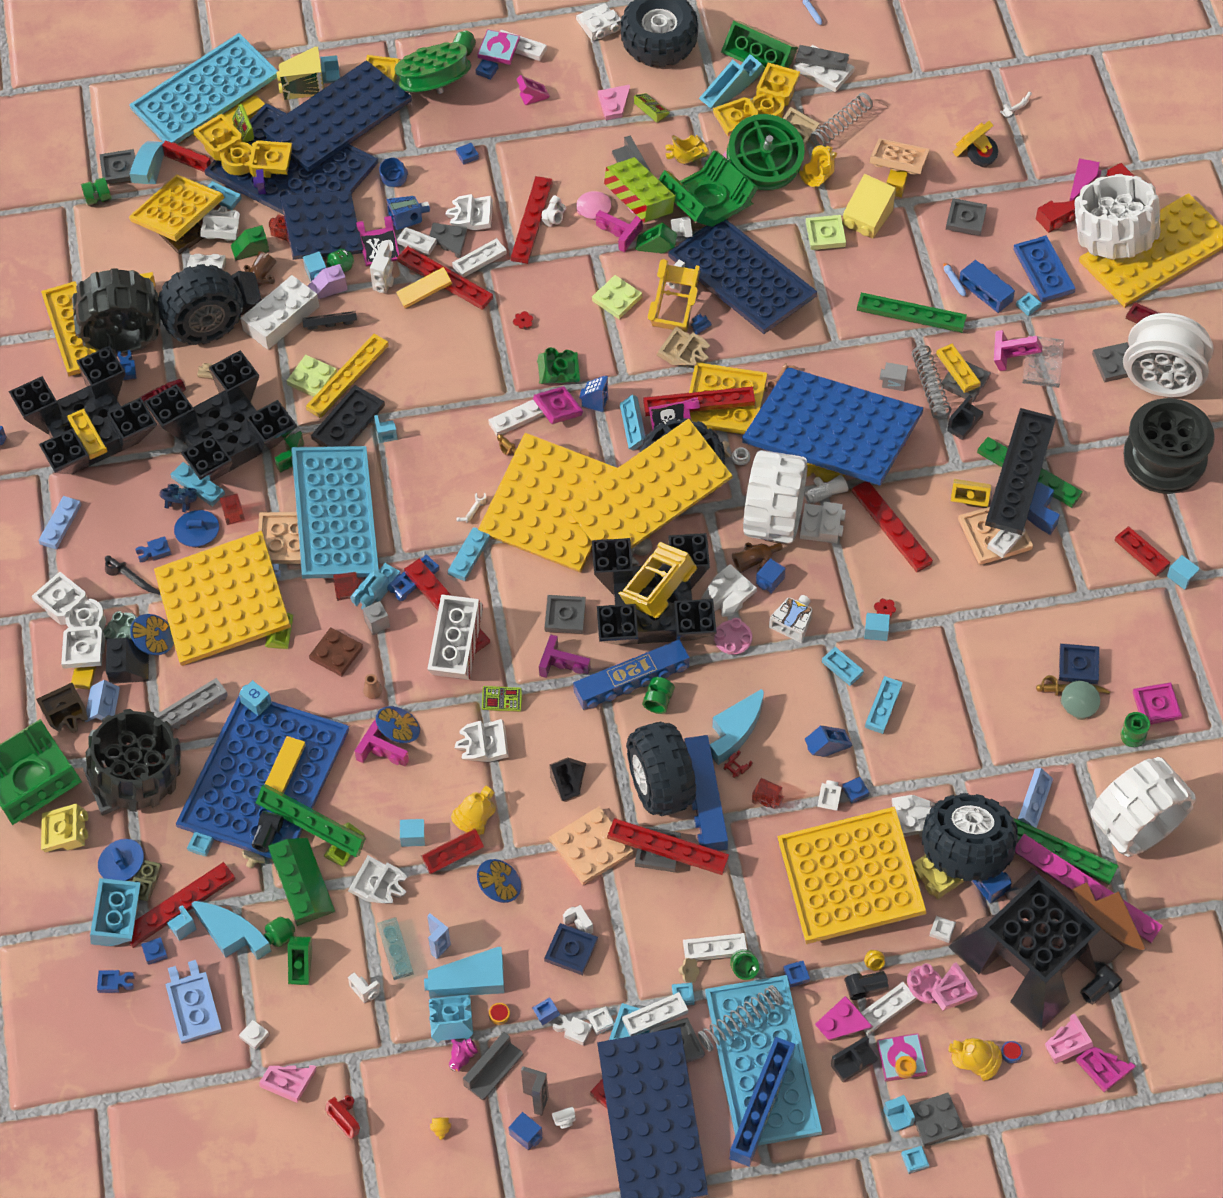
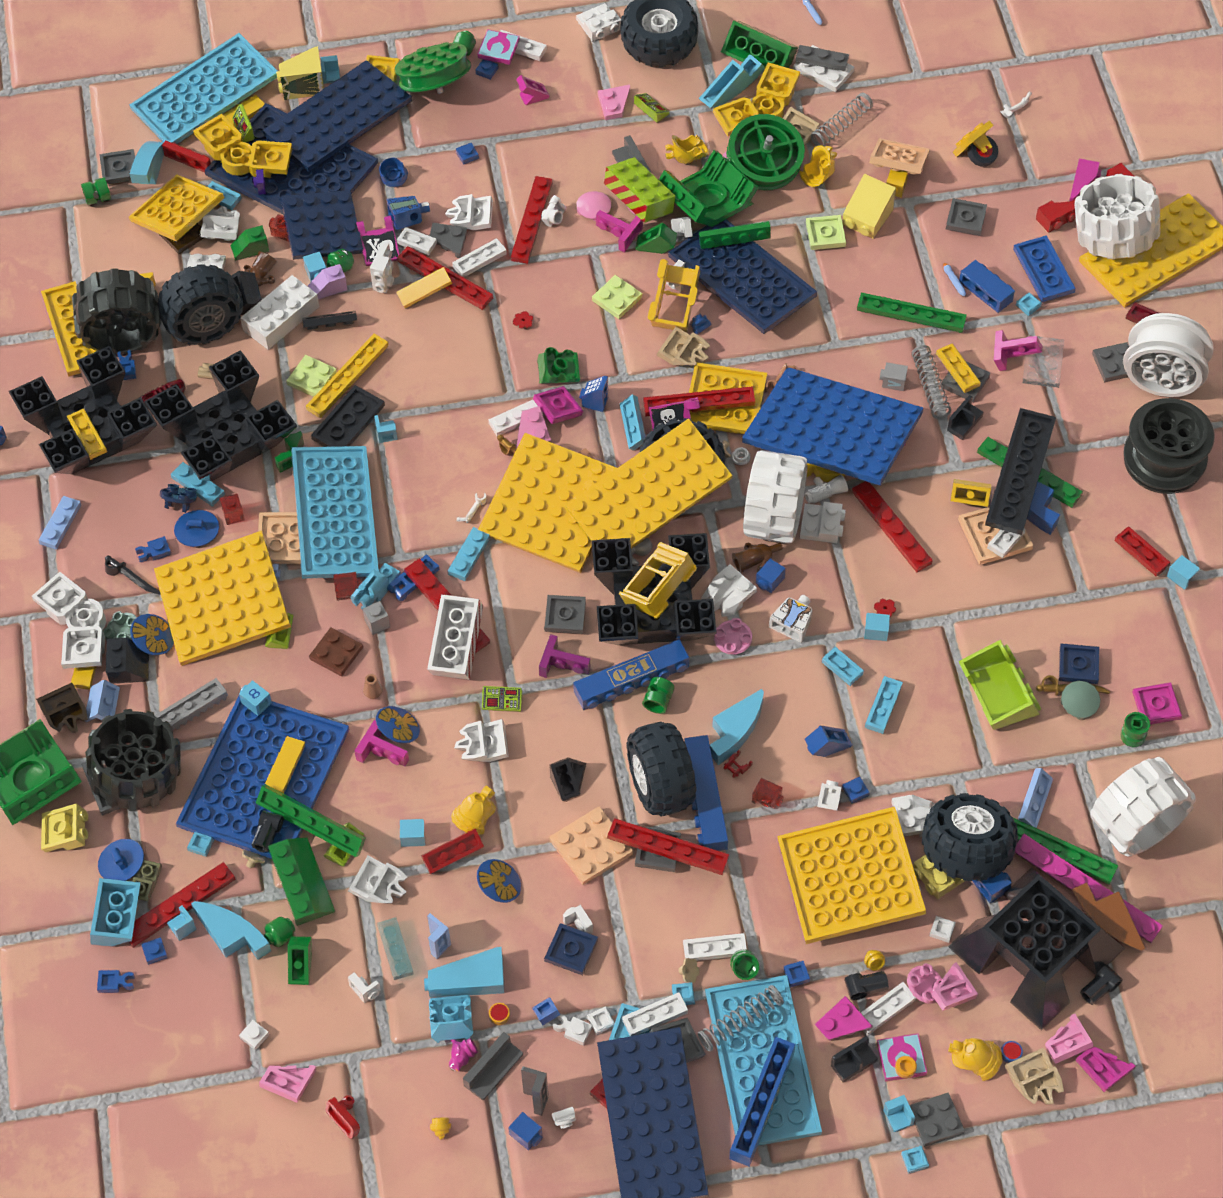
light blue tile [165,960,222,1044] -> none
none -> bright pink wing [516,406,551,449]
none -> green plate [699,221,771,249]
none -> lime windscreen [958,640,1041,730]
none -> tan plate [1005,1047,1064,1104]

